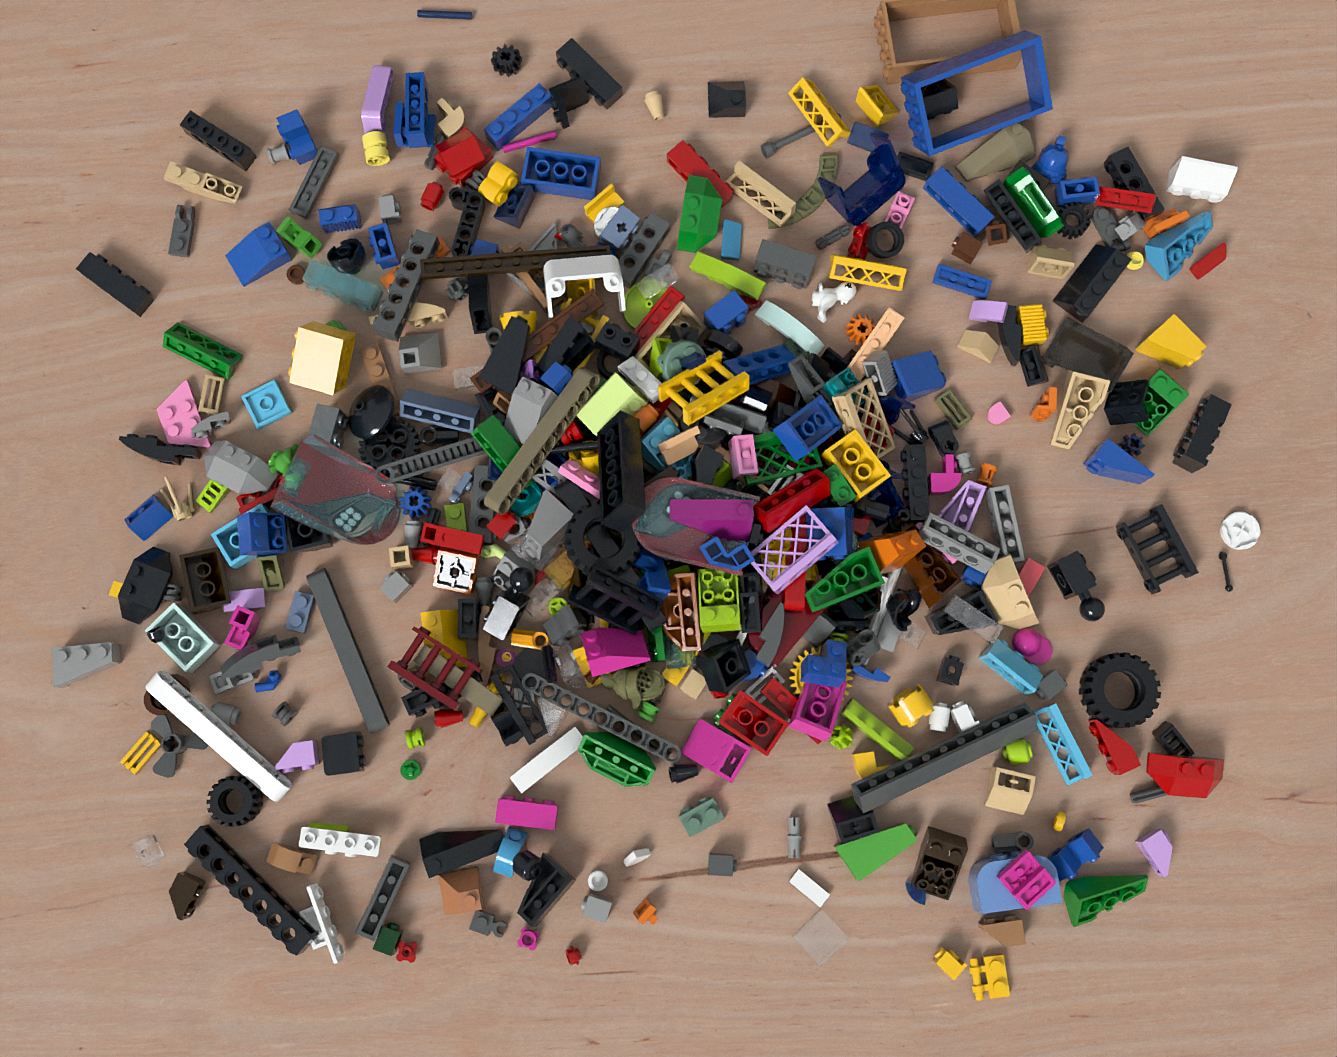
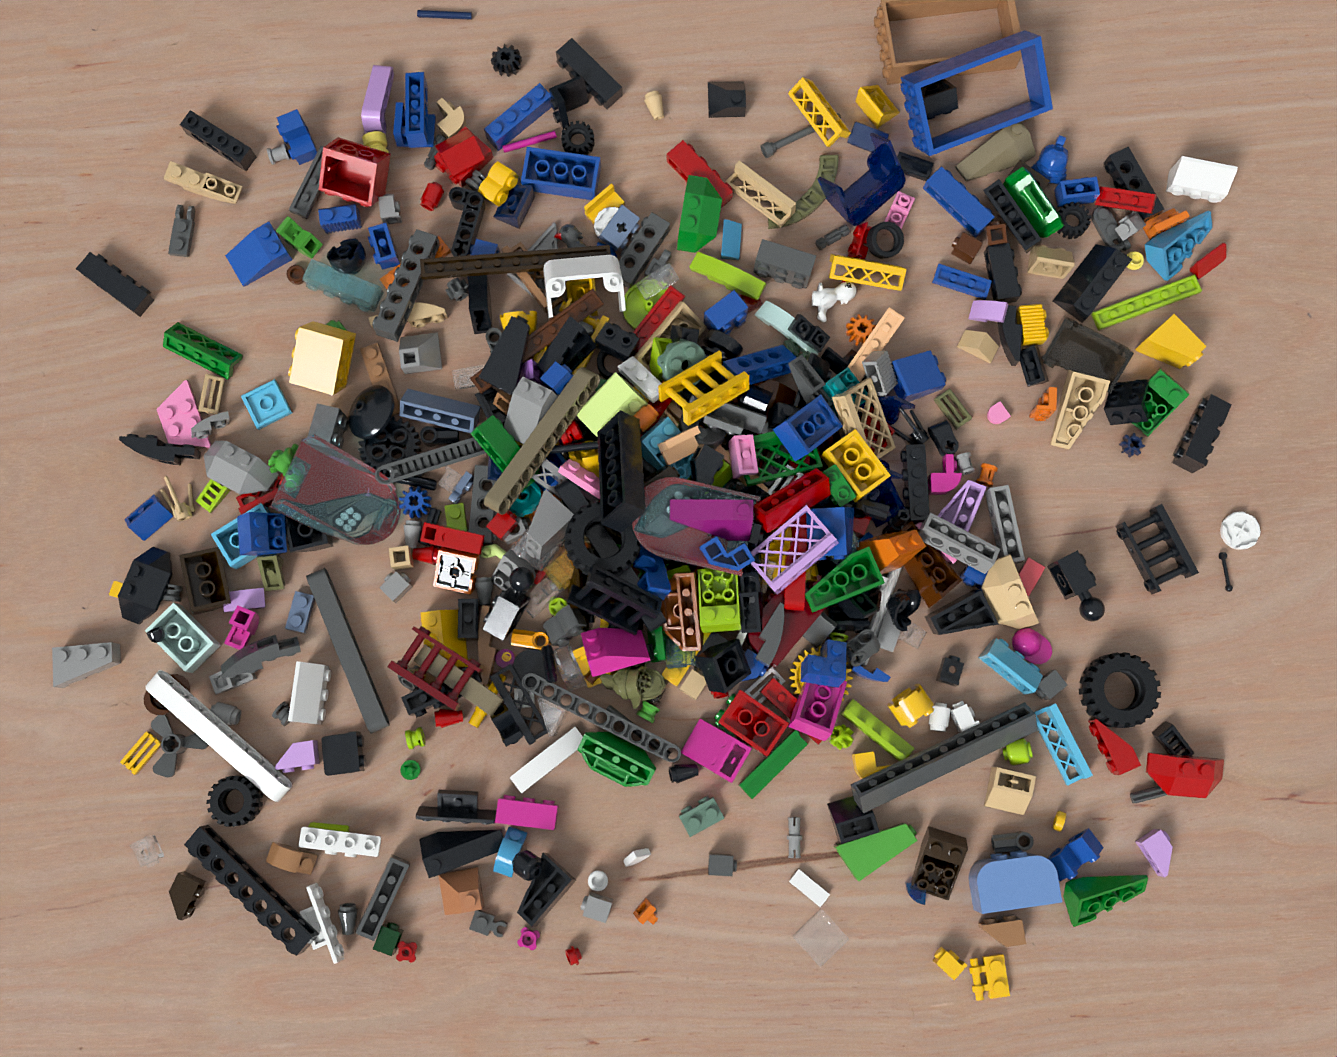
blue arm [255,670,281,693] -> none
clear blue tile [679,352,706,370] -> none
clear tile [943,595,1004,644] -> none
dark pink slope [996,849,1056,910] -> none
blue slope [1083,438,1155,484] -> none
none -> white slope [288,661,331,725]
none -> red container [318,137,391,207]
none -> dark grey cone [338,903,358,935]
none -> black bracket [416,789,497,825]
none -> black tyre [561,121,595,155]
none -> green fence [738,730,808,799]
none -> black slope [787,314,830,352]
none -> black brick [984,243,1022,303]
none -> lime tile [1091,274,1202,331]

